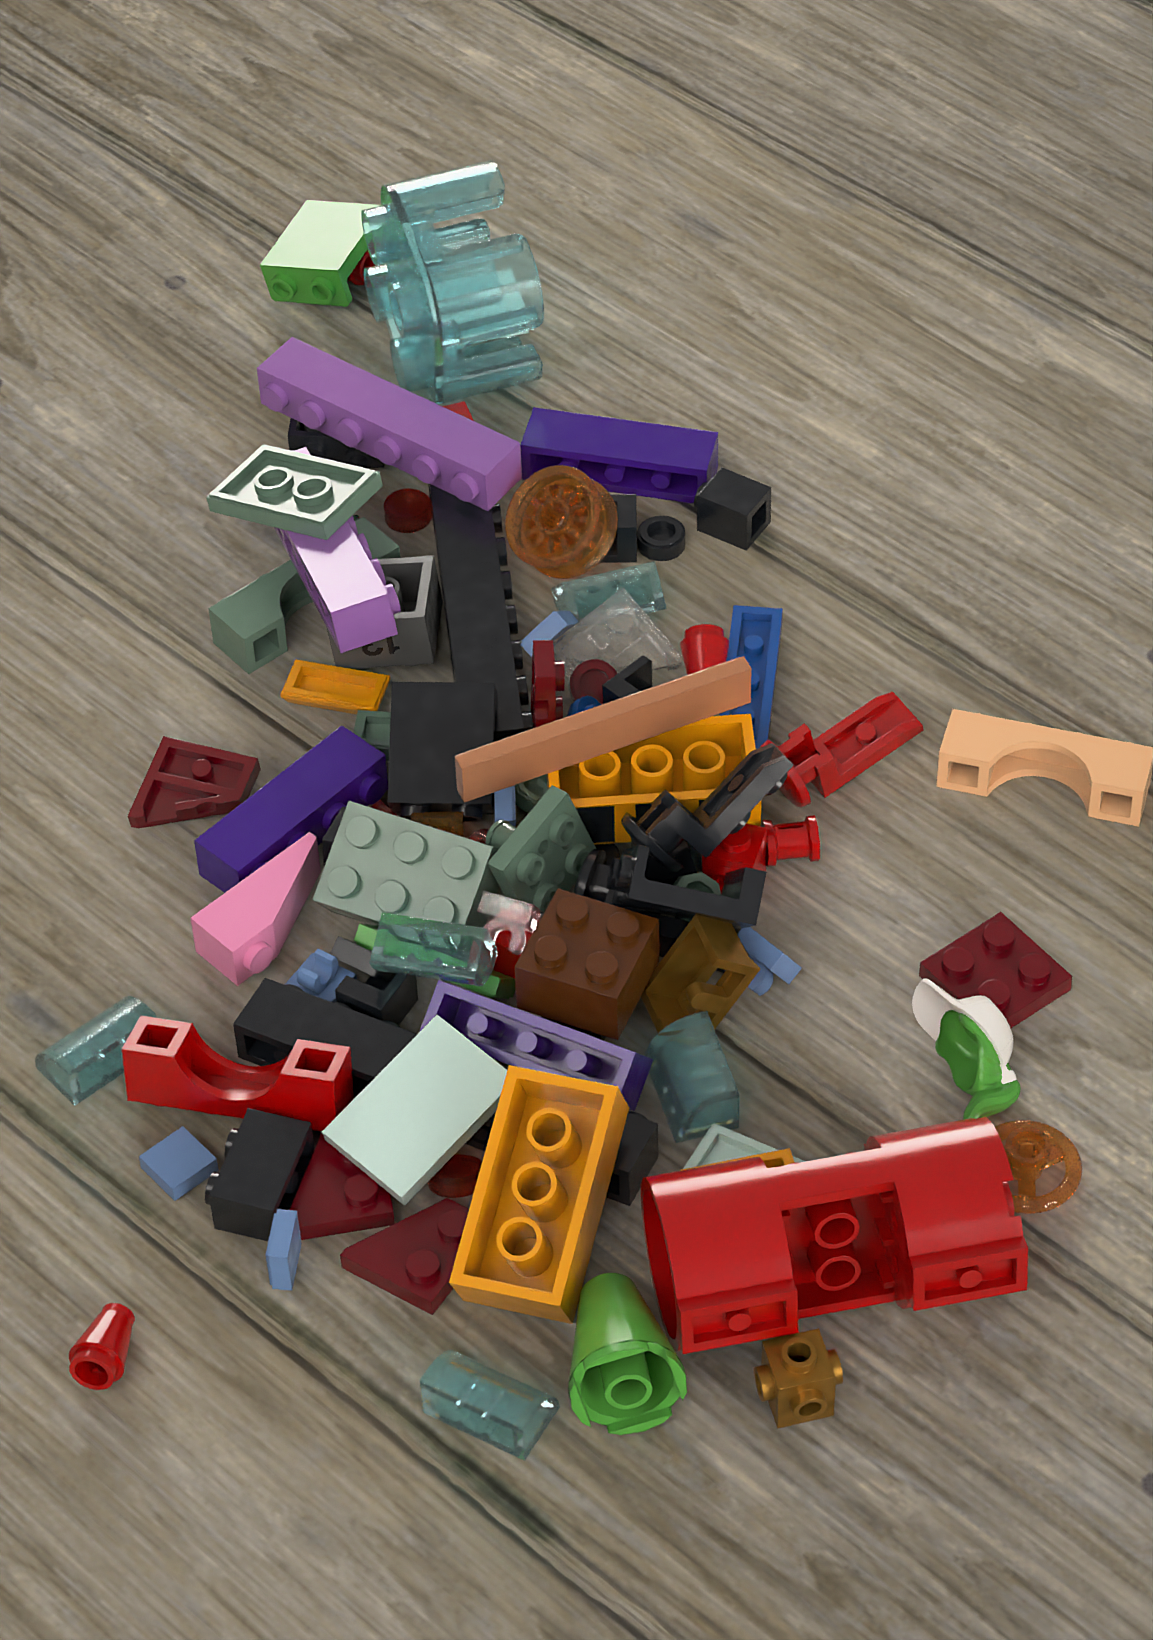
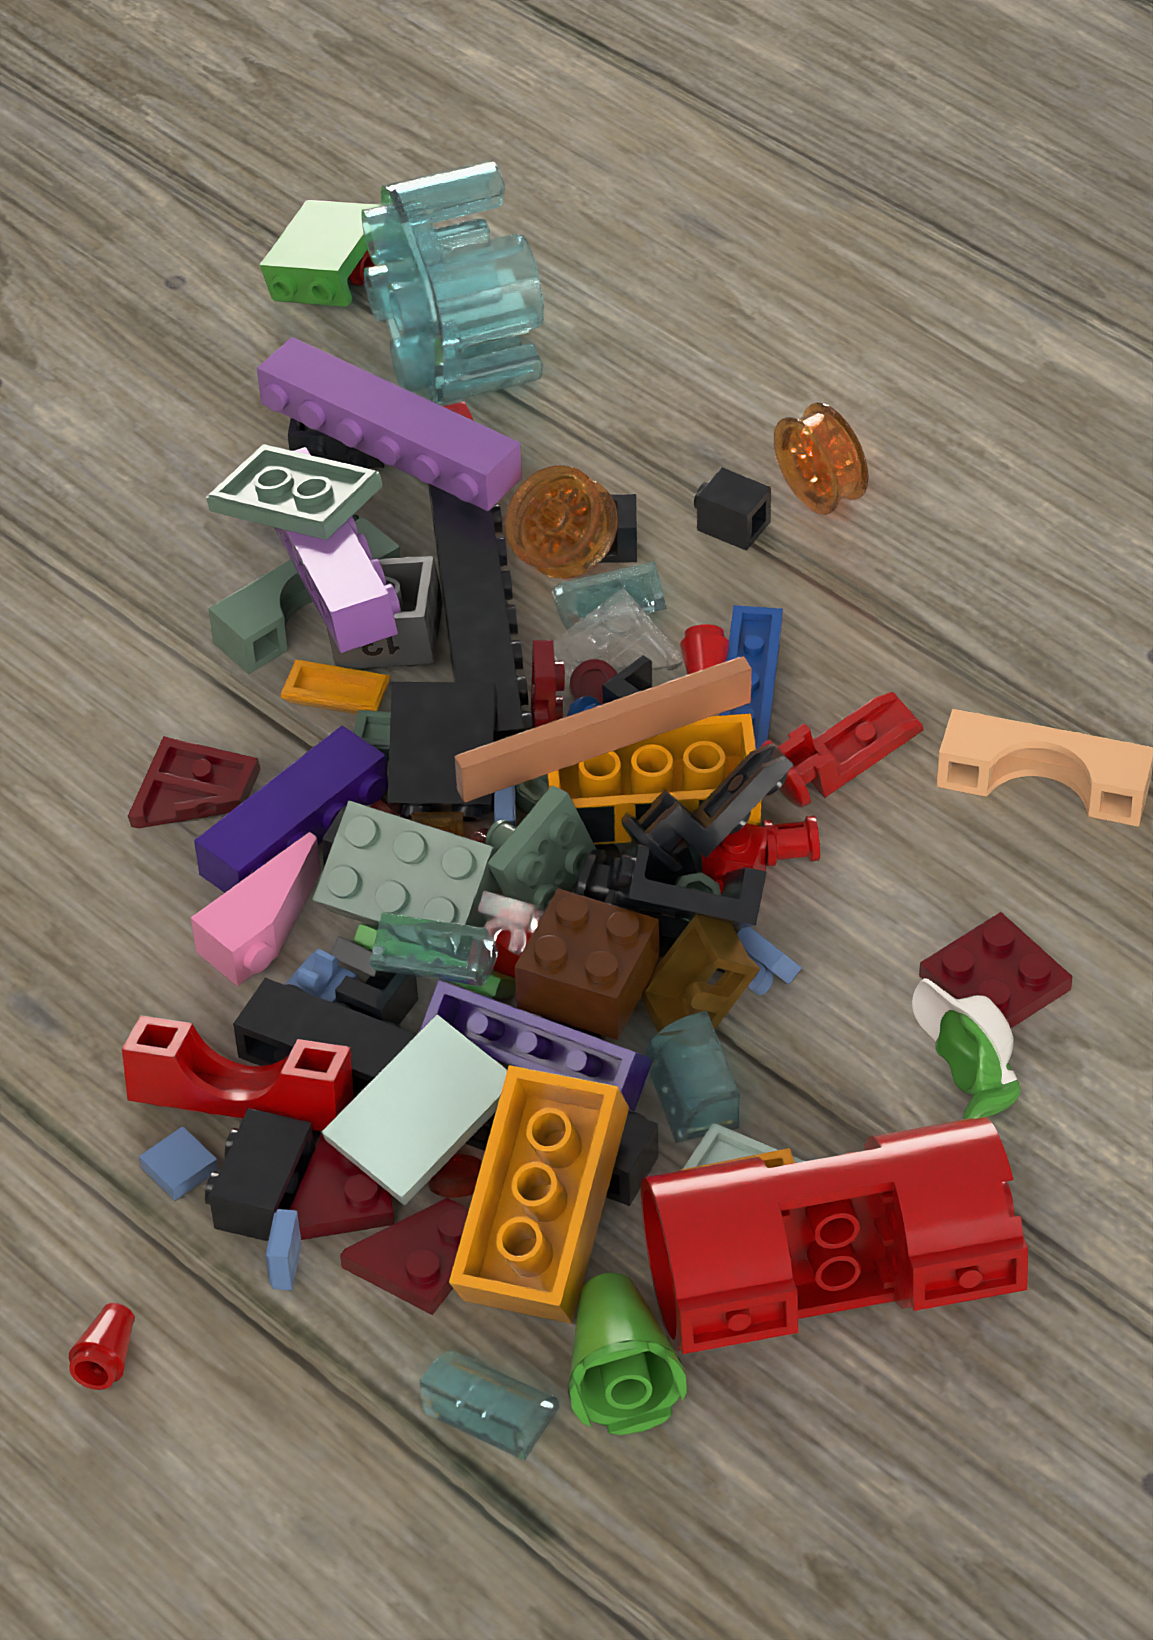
clear light blue brick [35,996,156,1106] -> none
clear red tile [383,488,432,533] -> none
dark purple brick [520,407,718,504] -> none
medium blue tile [520,610,581,658] -> none
black tile [637,516,685,561] -> none
pearl gold brick [753,1328,843,1429] -> none
clear orange piece [995,1120,1082,1214] -> none
none -> clear orange wheel [774,402,869,515]

